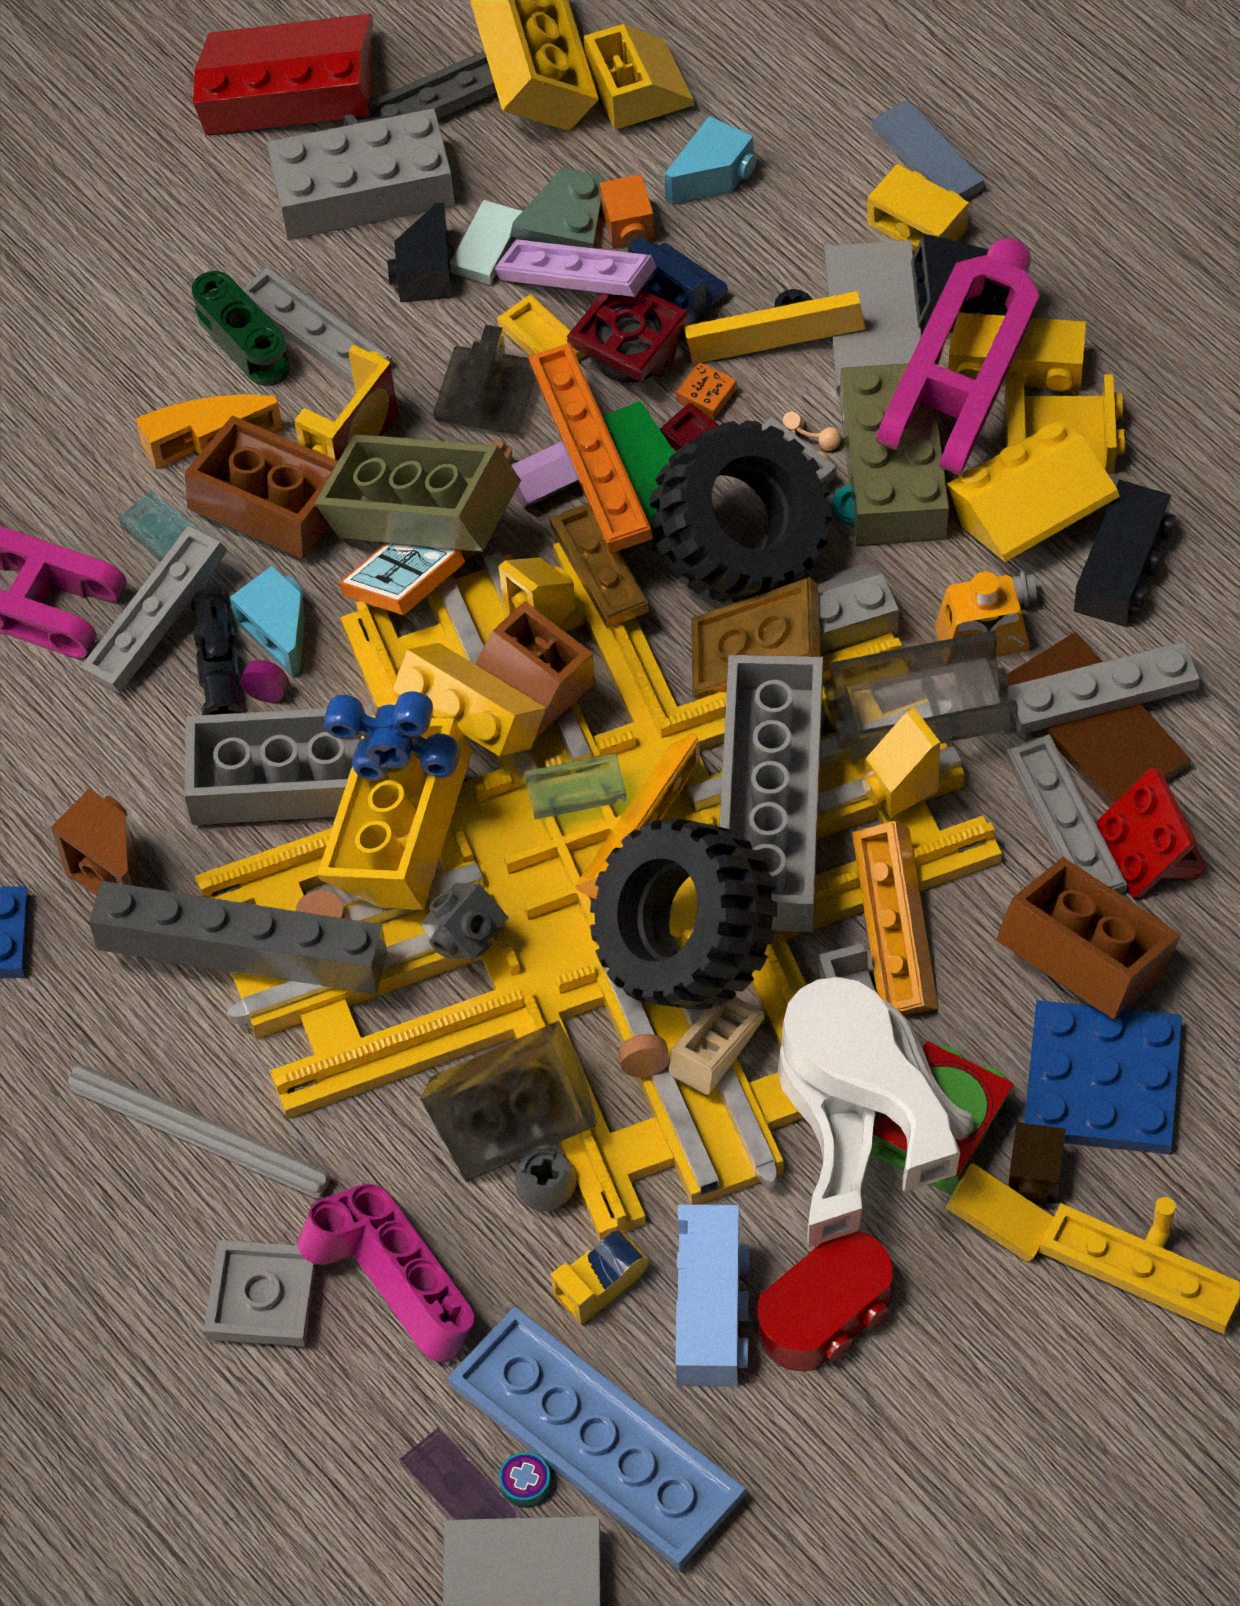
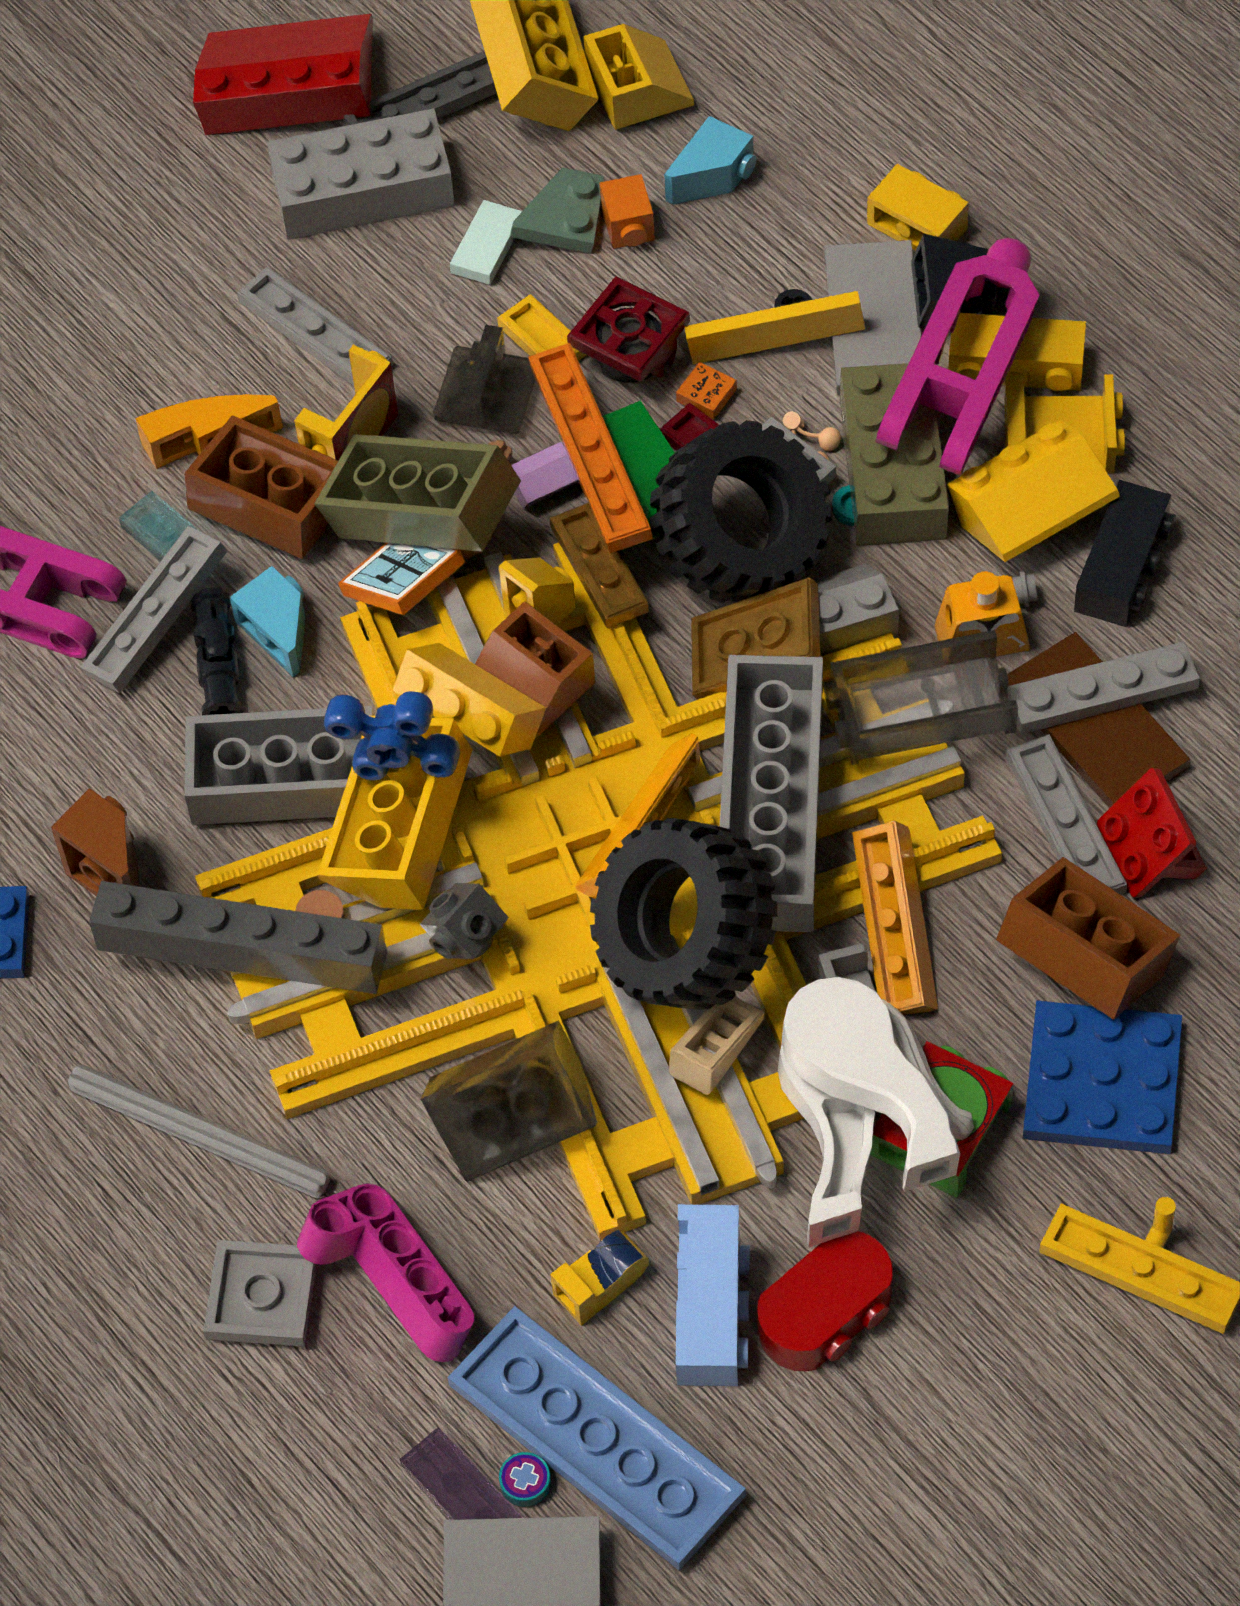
dark green piece [192,271,290,386] -> none
magenta tile [240,660,289,703] -> none
black slope [387,203,452,302] -> none
lavender tile [494,239,657,297] -> none
dark grey piece [514,1149,577,1211] -> none
clear light blue tile [524,753,627,820] -> none
dark blue bracket [618,236,728,339] -> none
nougat tile [619,1034,670,1077] -> none
yellow slope [862,708,941,818] -> none
sand blue tile [873,99,984,200] -> none
yellow tile [945,1163,1053,1262] -> none
dark brown brick [1008,1122,1066,1205] -> none

